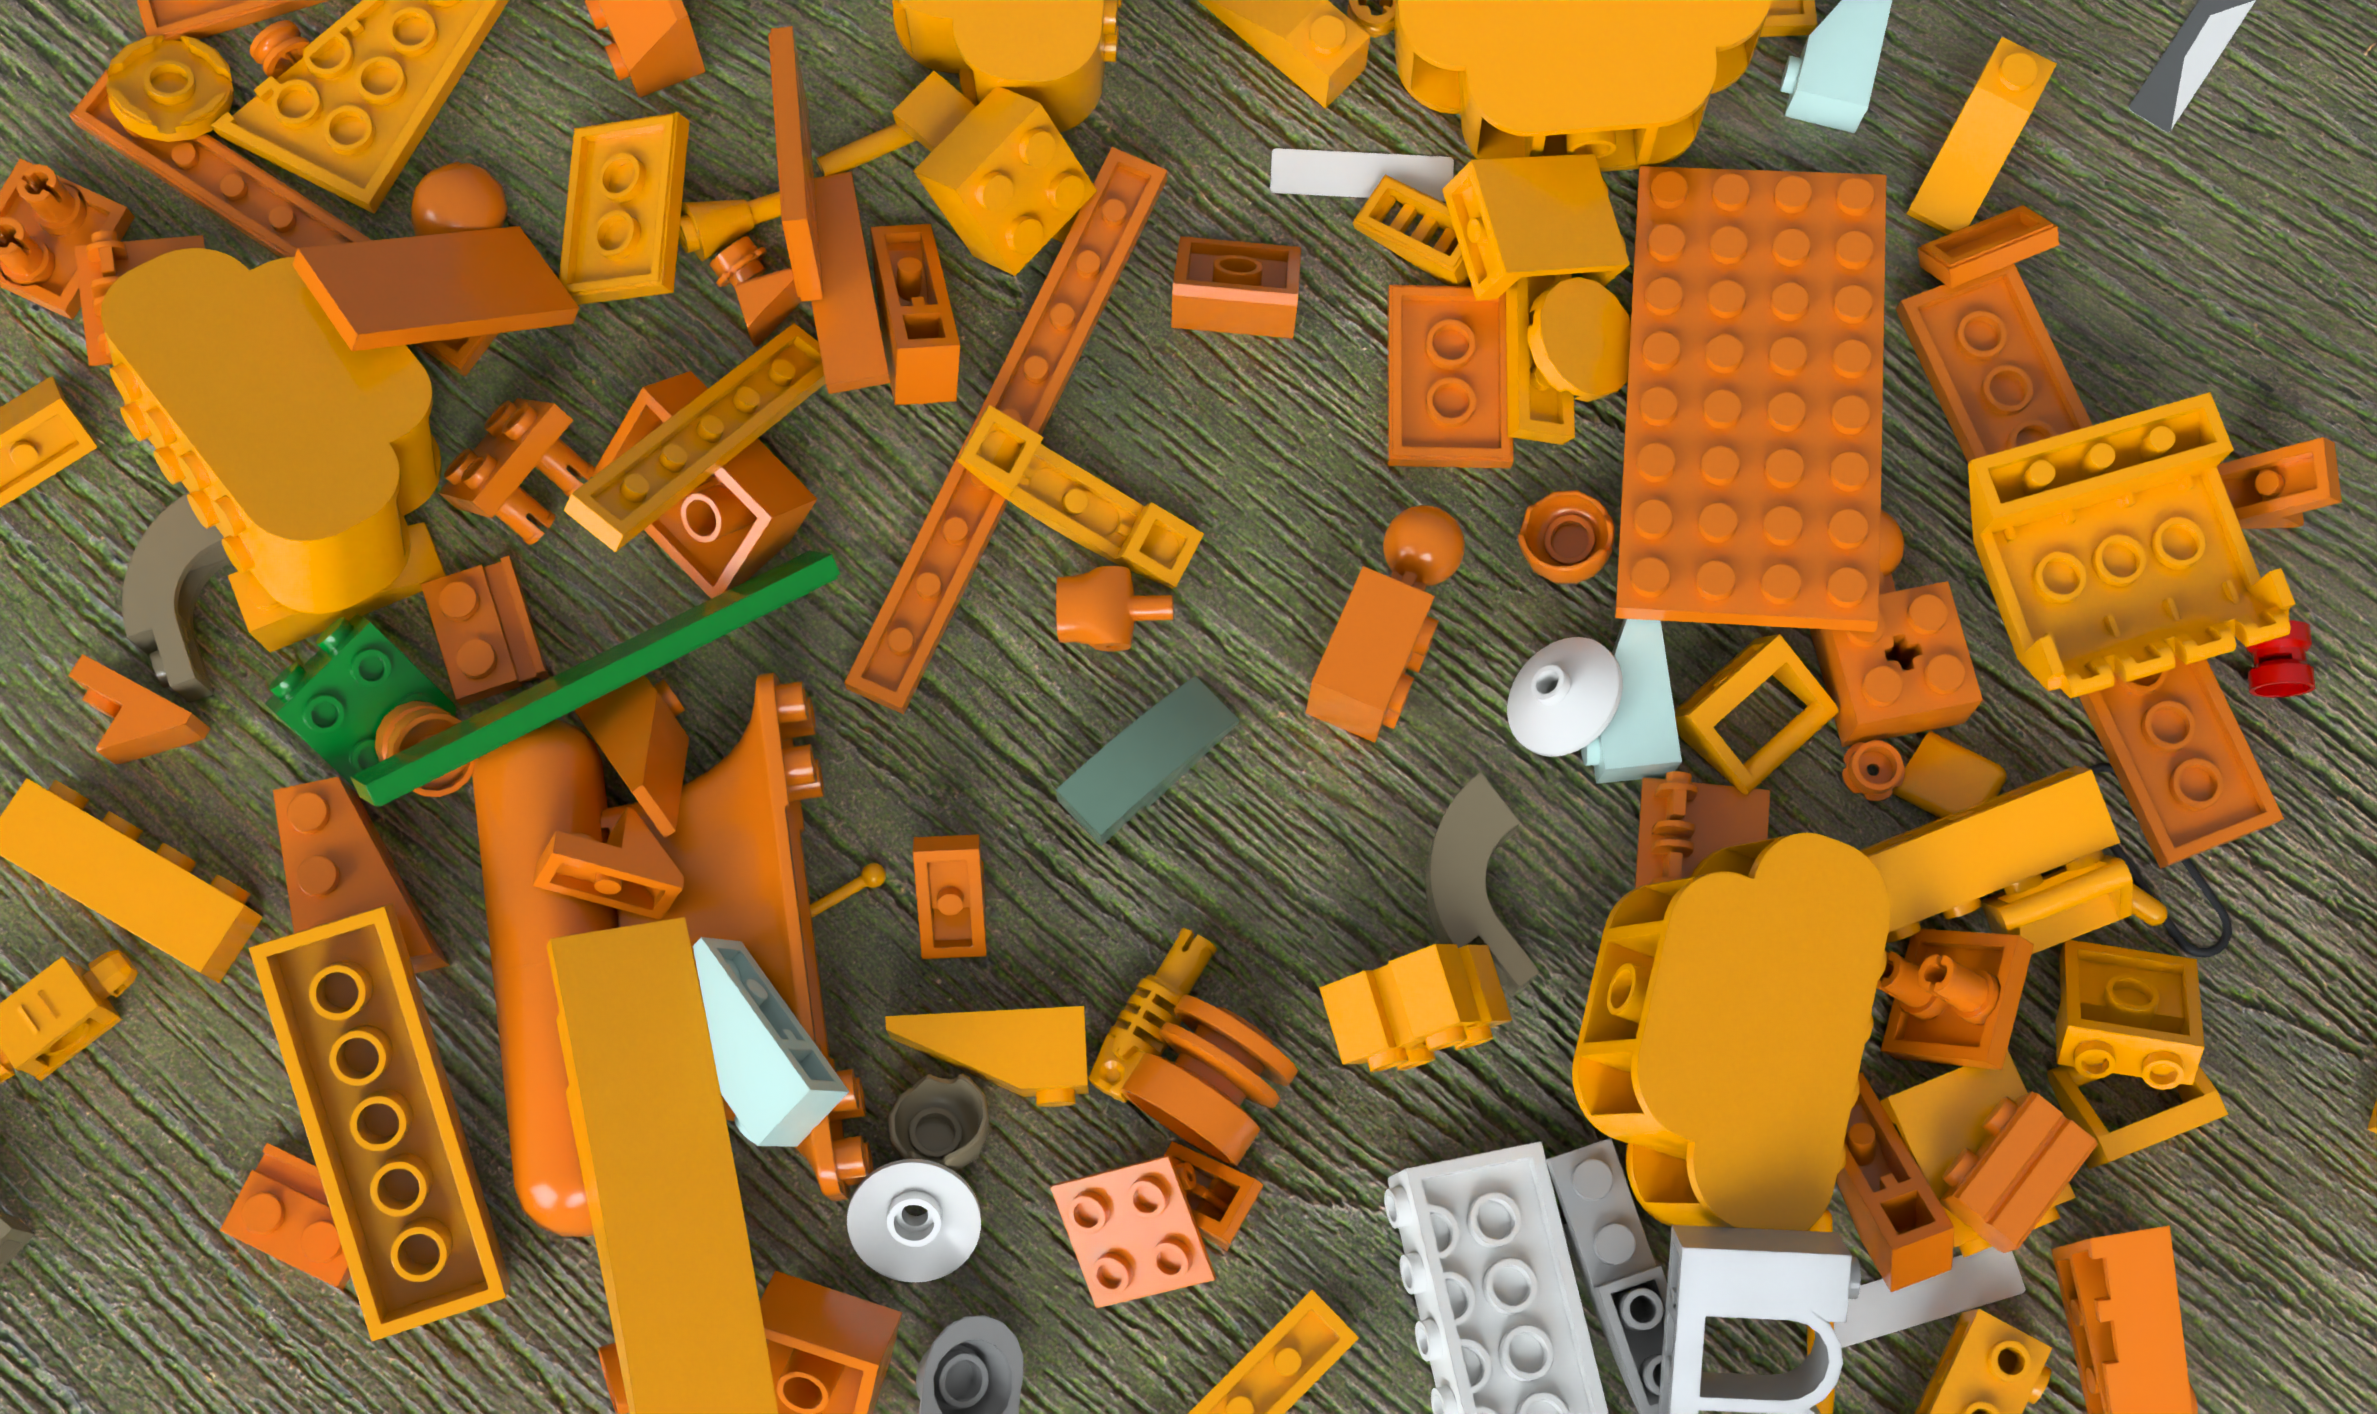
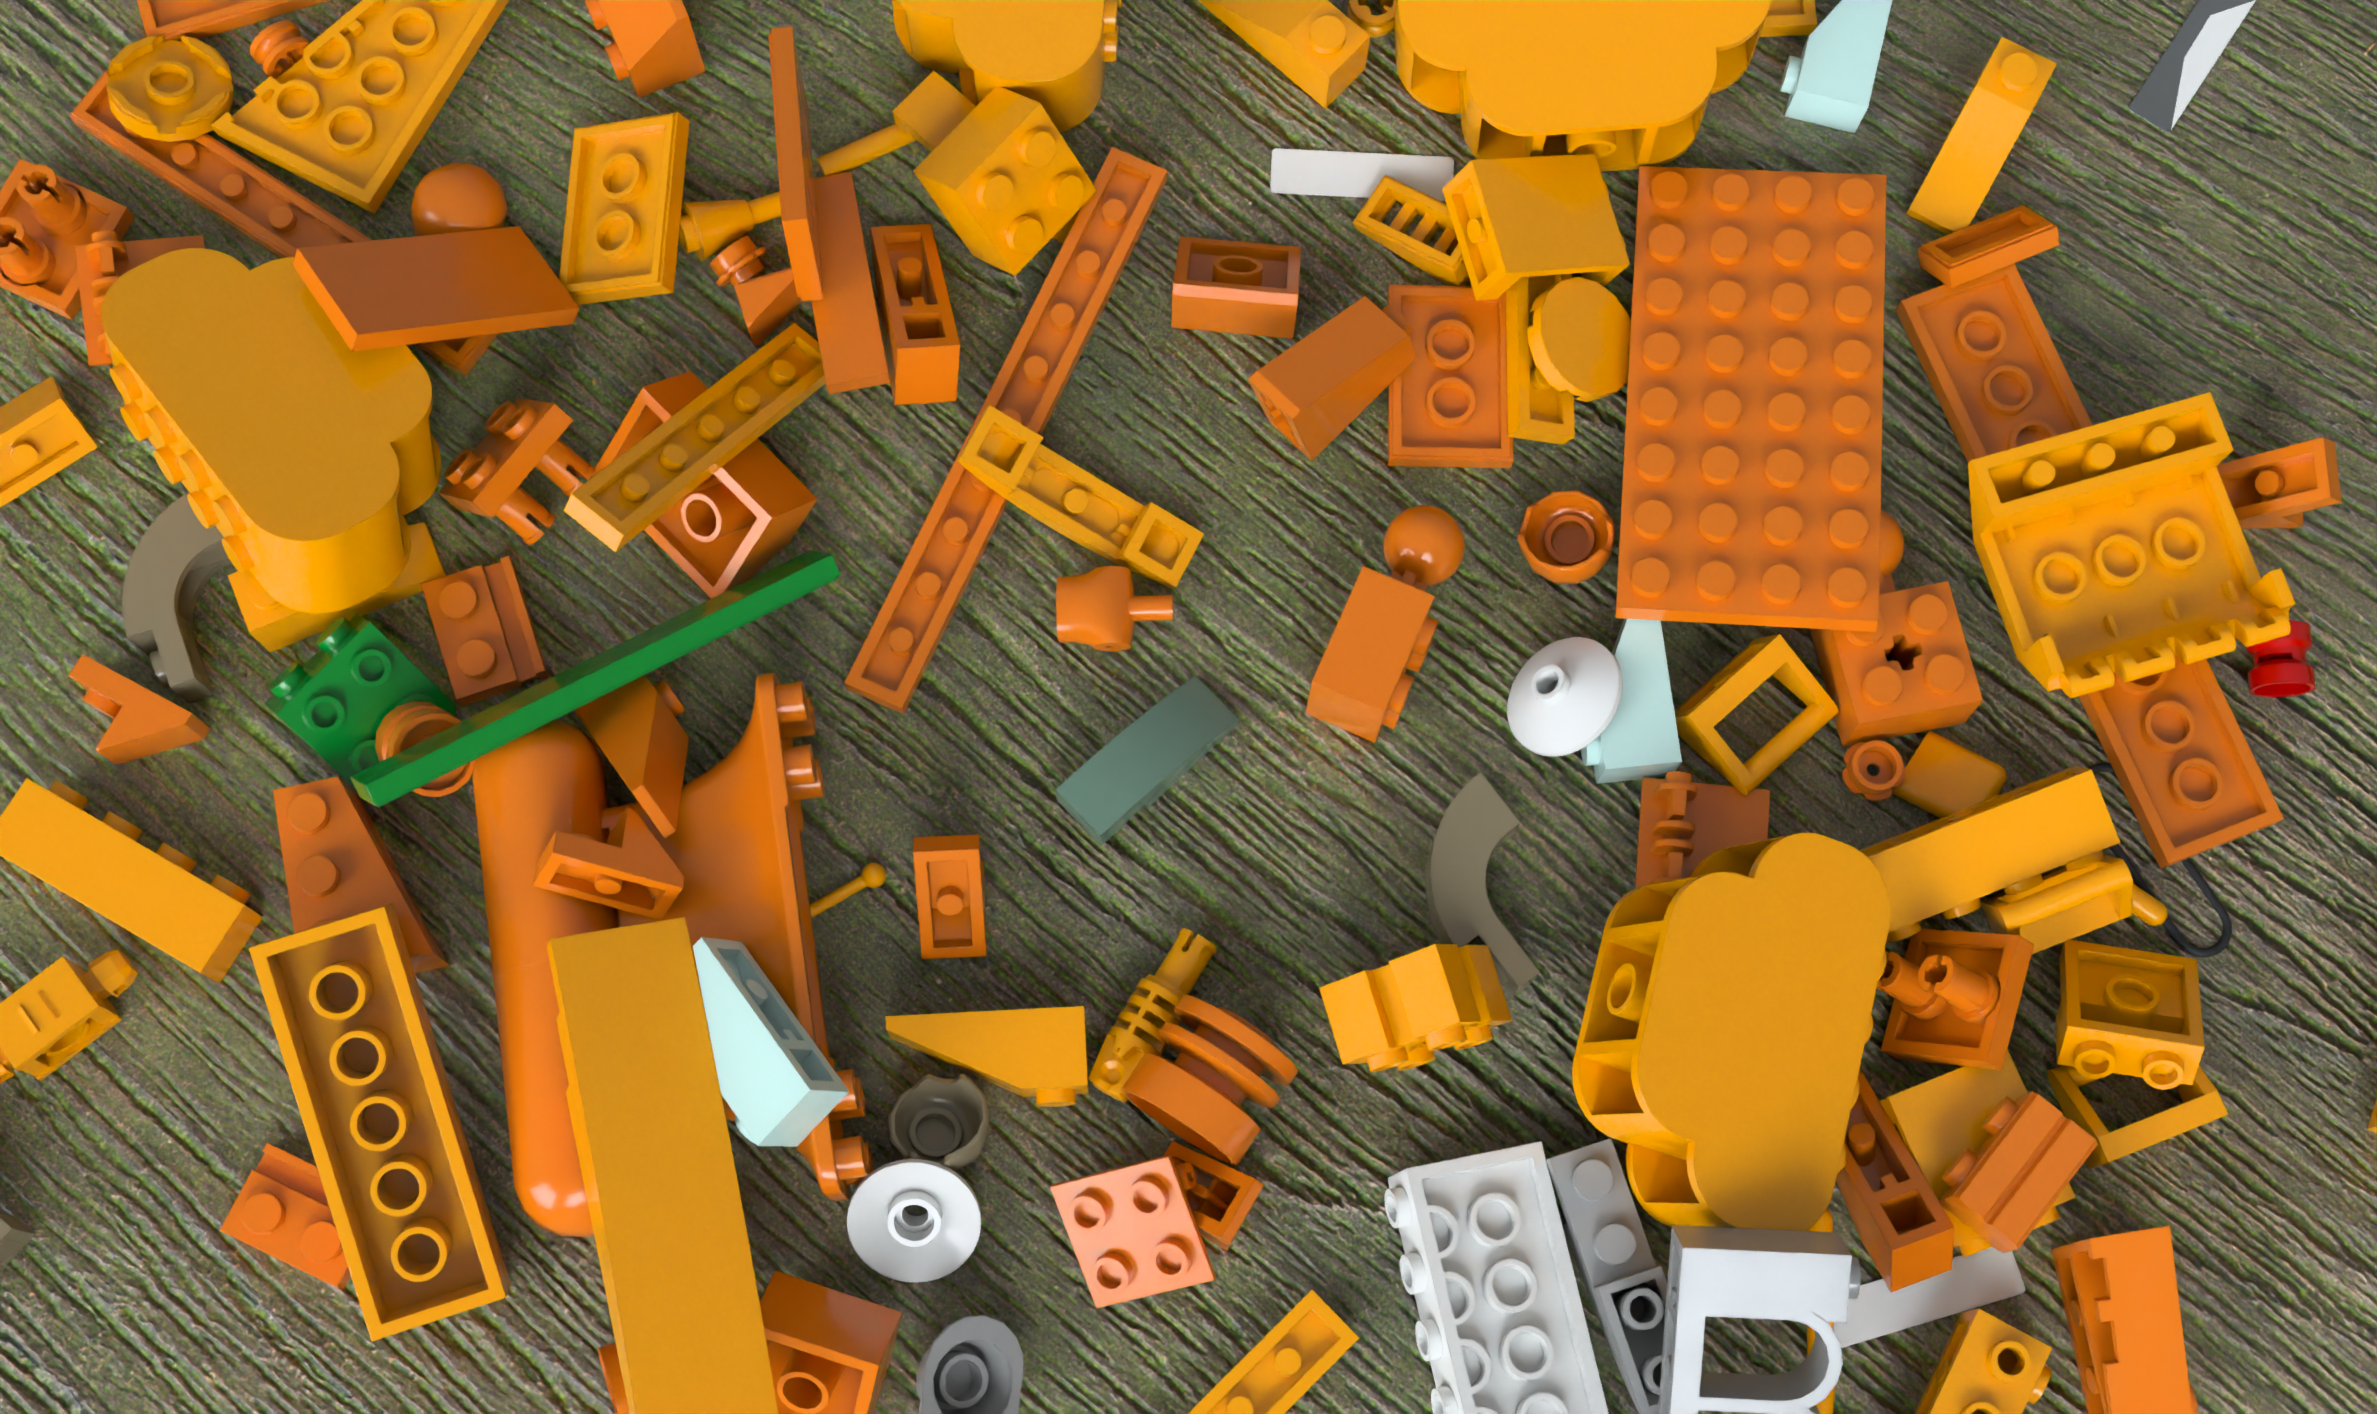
none -> orange slope [1248,296,1417,461]

